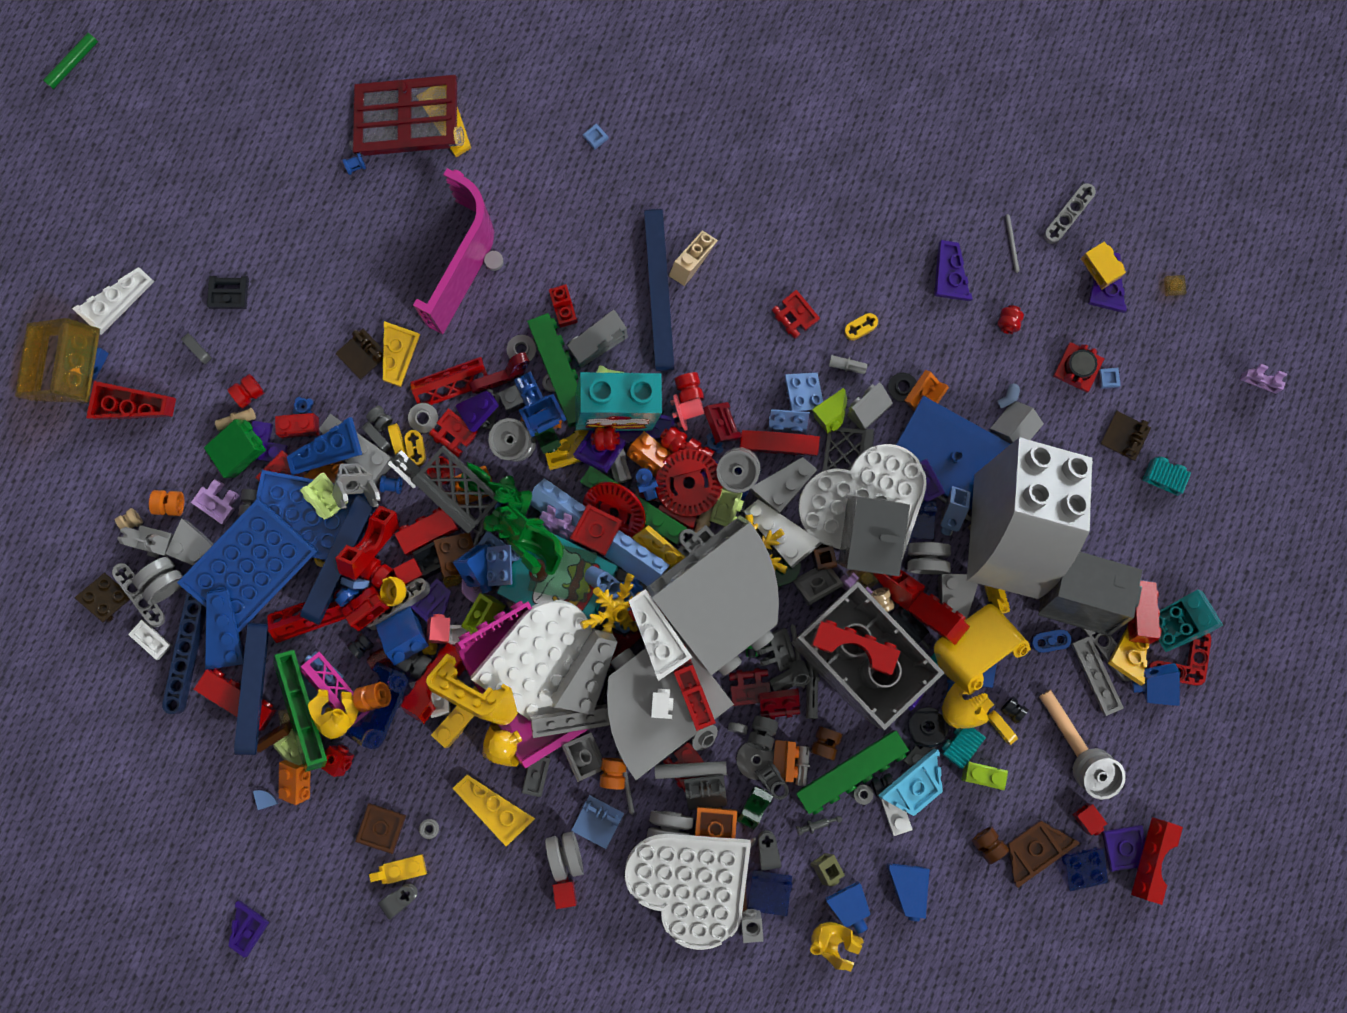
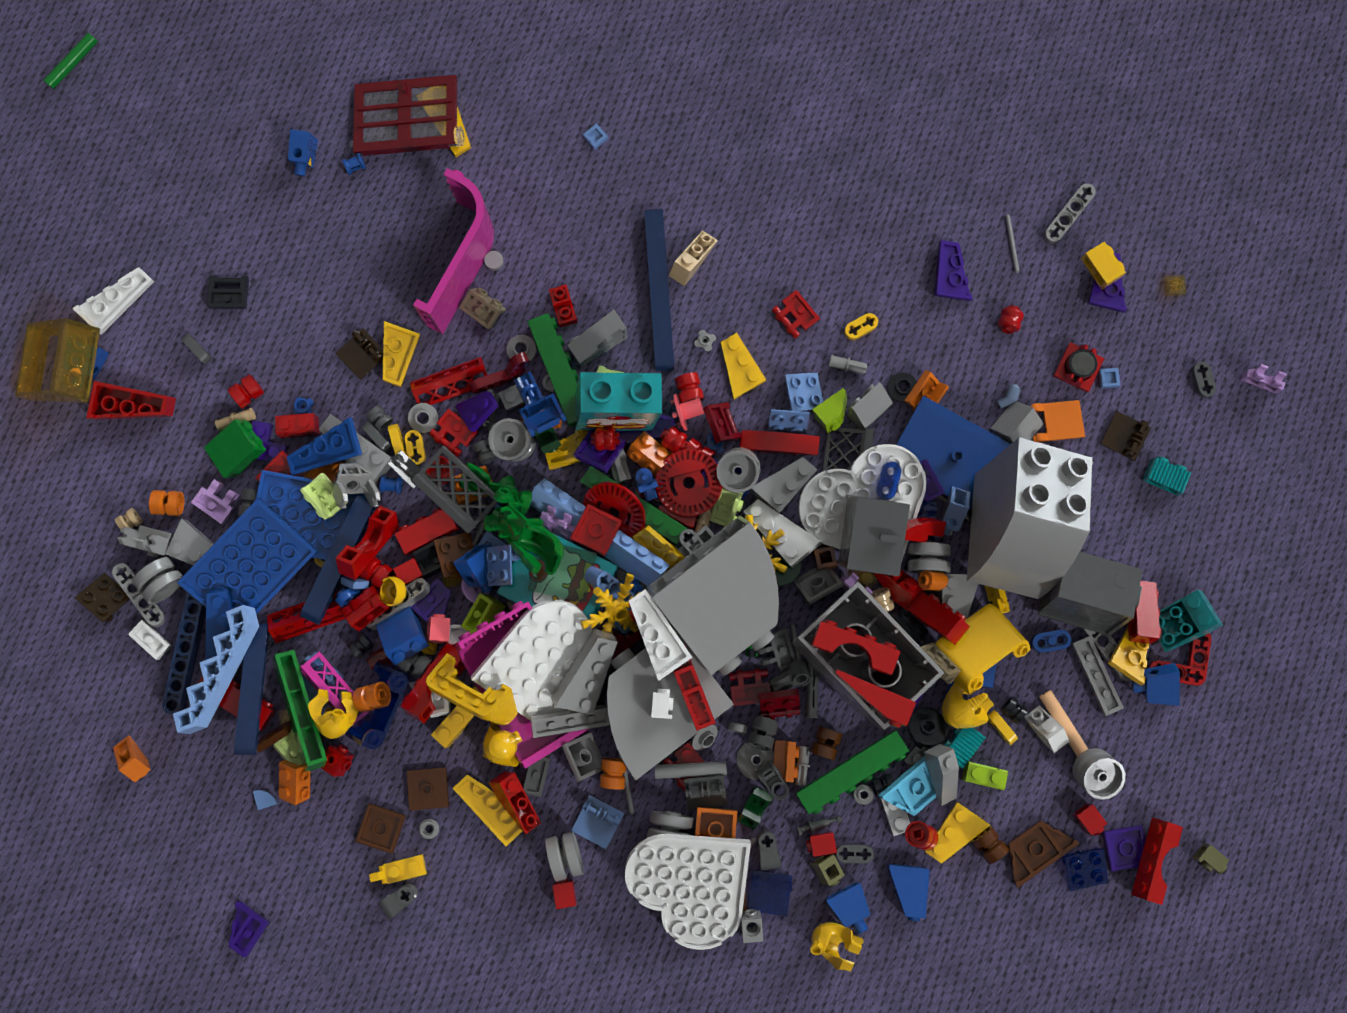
none -> orange slope [113,735,151,782]
none -> light blue brick [173,605,259,734]
none -> blue torso [288,129,318,177]
none -> reddish brown plate [407,767,449,811]
none -> dark tan bracket [459,288,506,330]
none -> dark grey wheel [473,439,497,464]
none -> red slope [489,772,541,834]
none -> light grey plate [694,330,716,352]
none -> yellow wing [721,333,766,400]
none -> red brick [806,831,837,857]
none -> red slope [834,670,916,728]
none -> dark grey beam [835,844,874,864]
none -> clear blue plate [876,461,901,500]
none -> red slope [905,517,946,542]
none -> red wheel [905,821,939,851]
none -> orange brick [918,570,948,591]
none -> dark tan bracket [921,643,961,684]
none -> light grey slope [924,744,959,806]
none -> yellow wing [924,802,990,864]
none -> white slope [1024,705,1070,753]
none -> orange flag [1030,400,1085,443]
none -> dark grey beam [1191,362,1216,398]
none -> olive brick [1192,843,1230,875]

